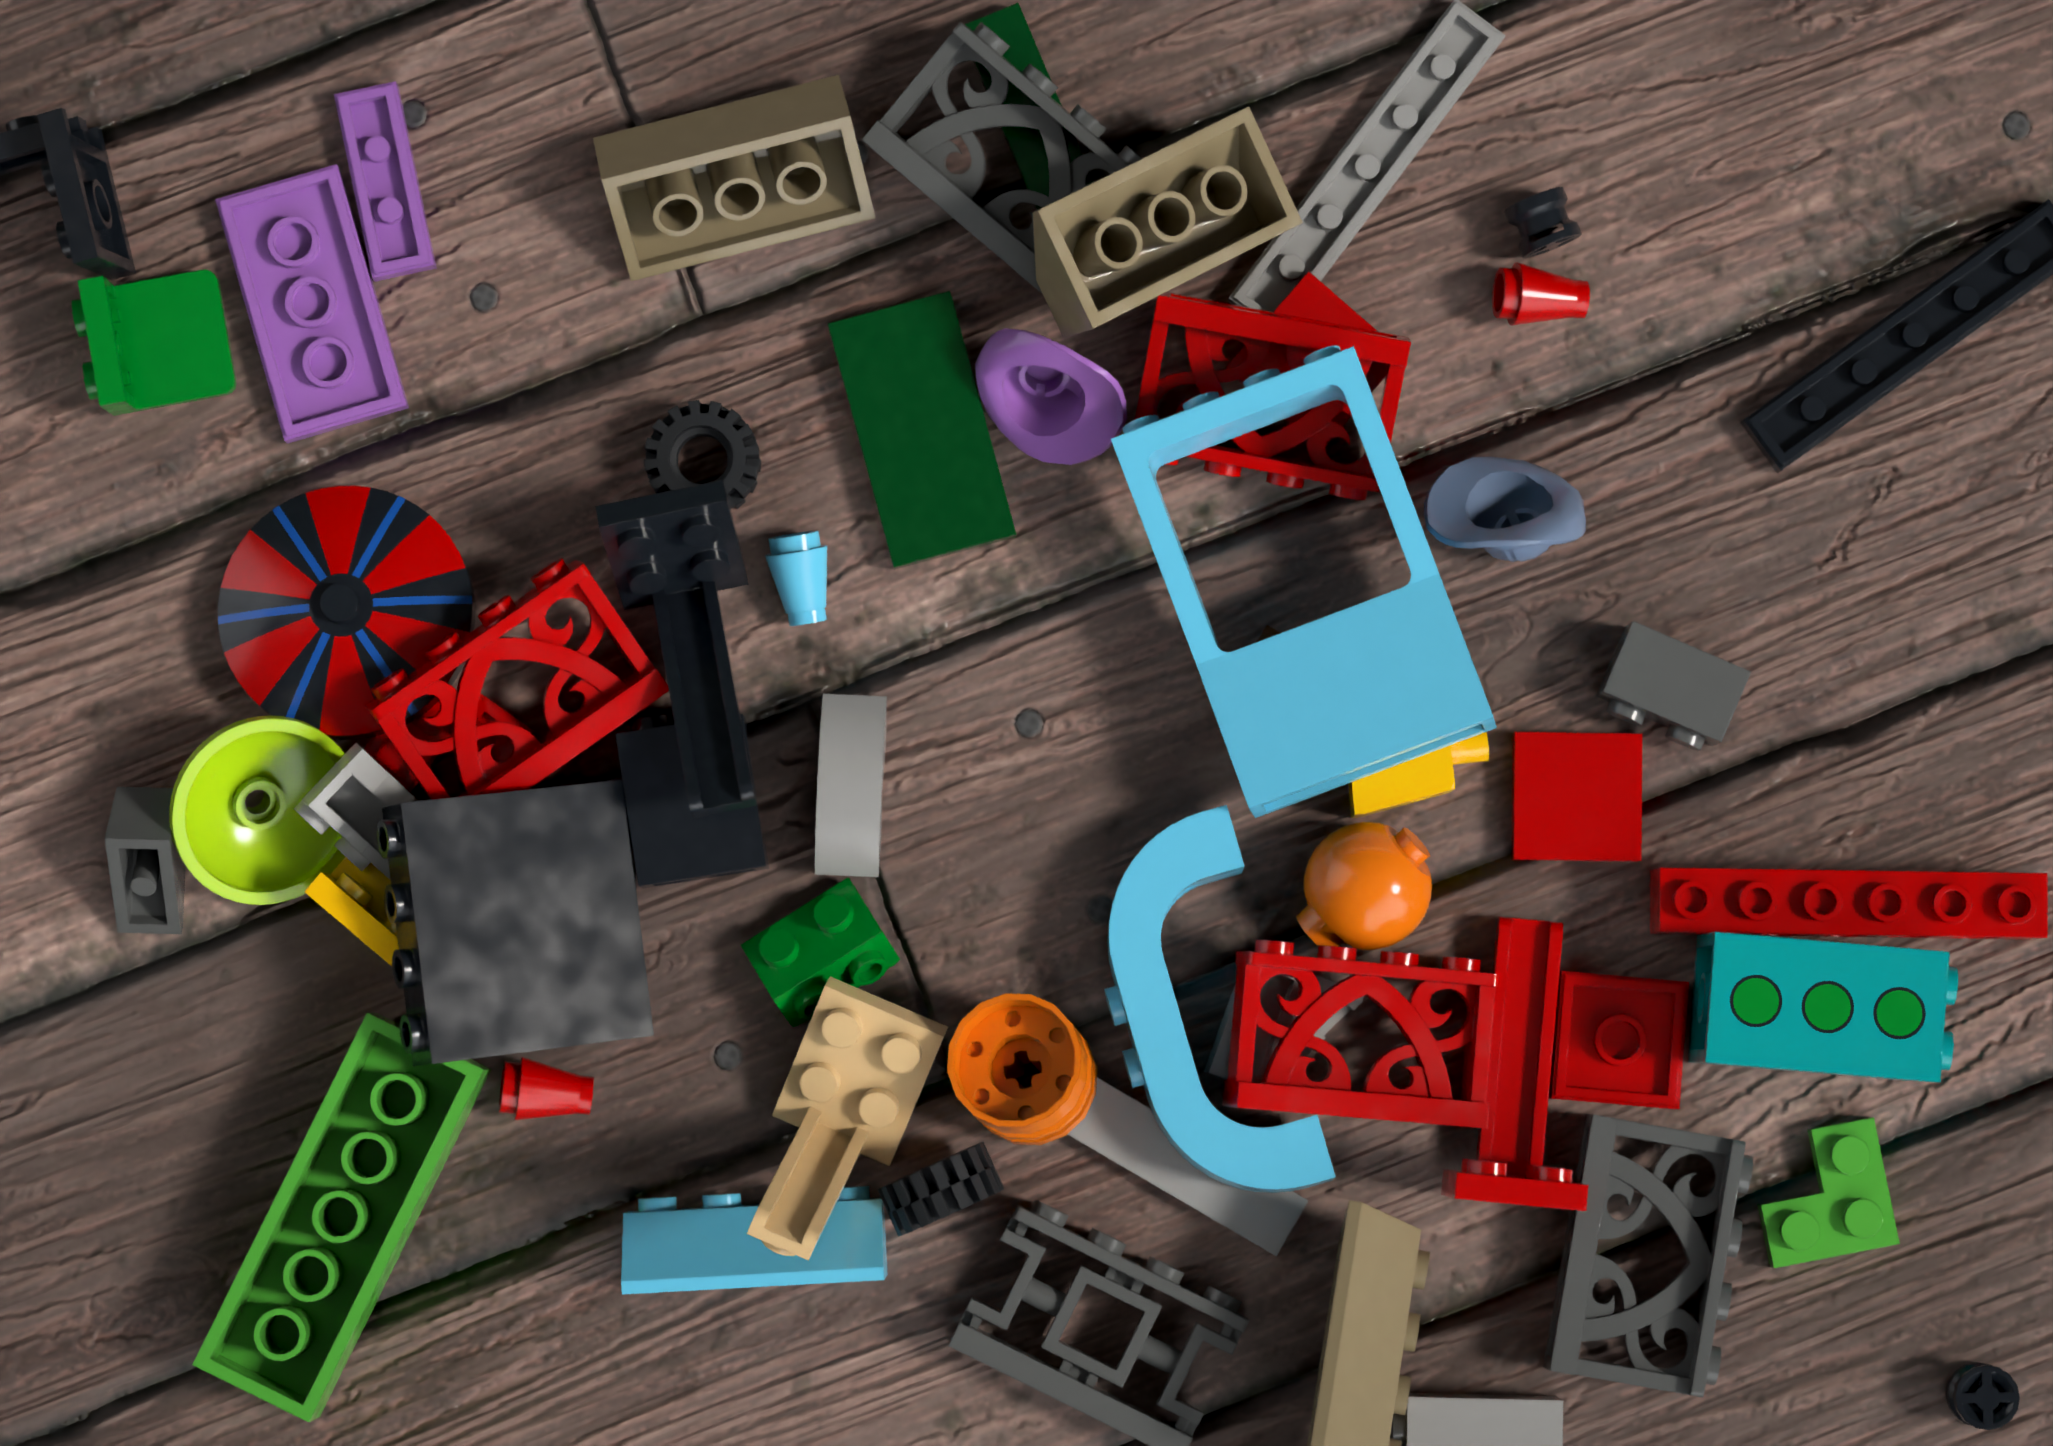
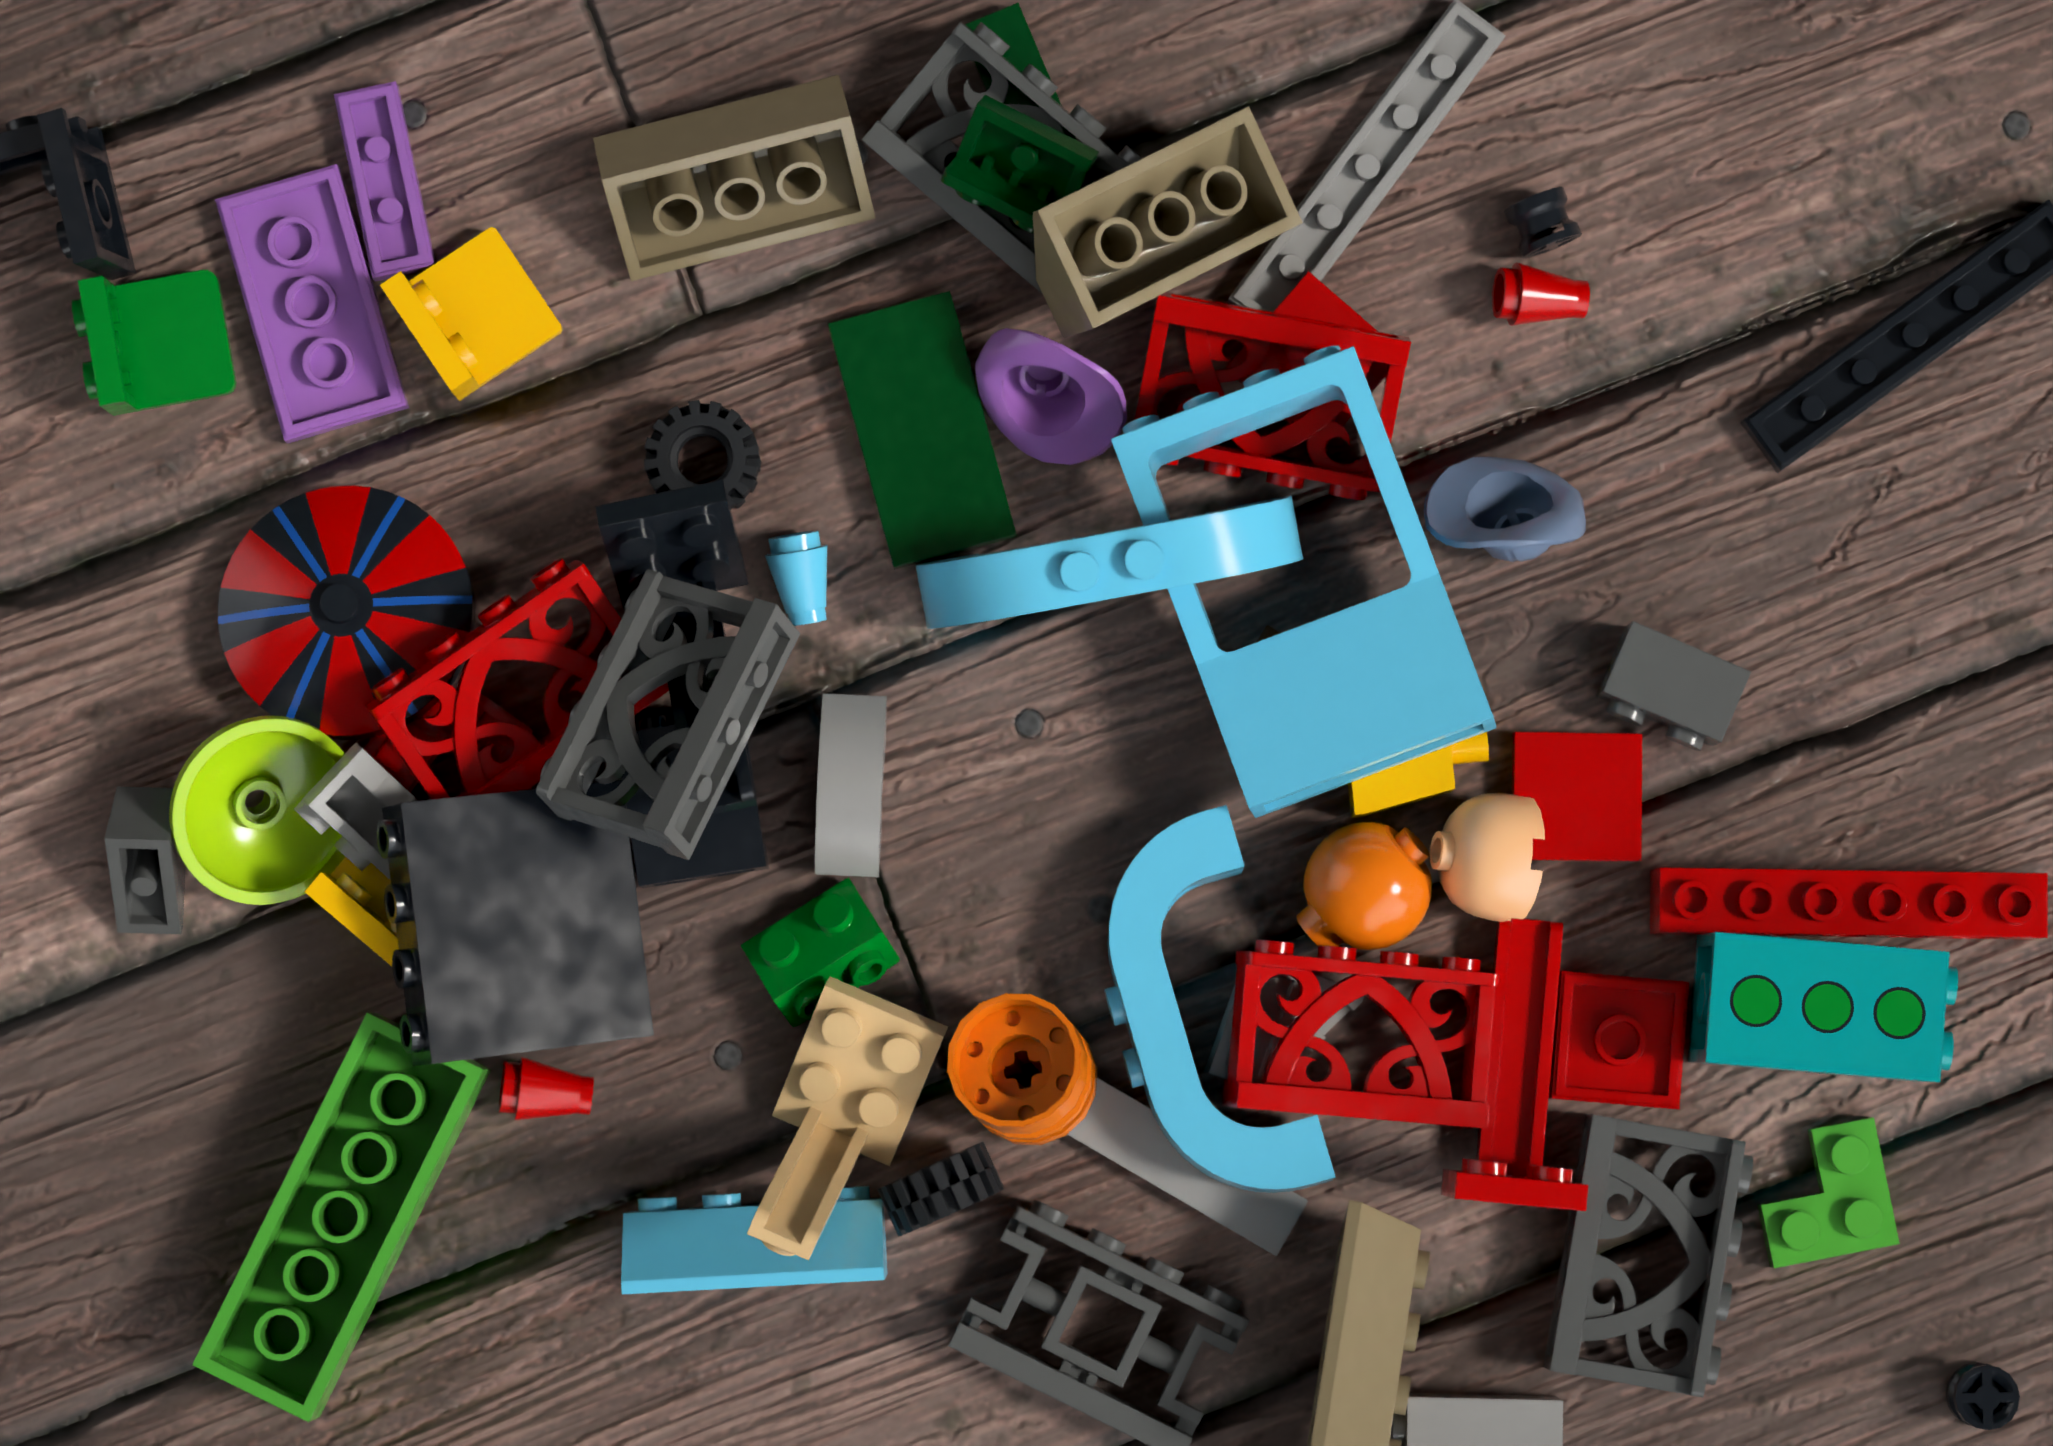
none -> yellow bracket [380,227,562,401]
none -> dark grey fence [536,569,801,860]
none -> medium azure arch [915,496,1303,629]
none -> dark green bracket [941,95,1099,234]
none -> light nougat cylinder [1430,793,1545,922]

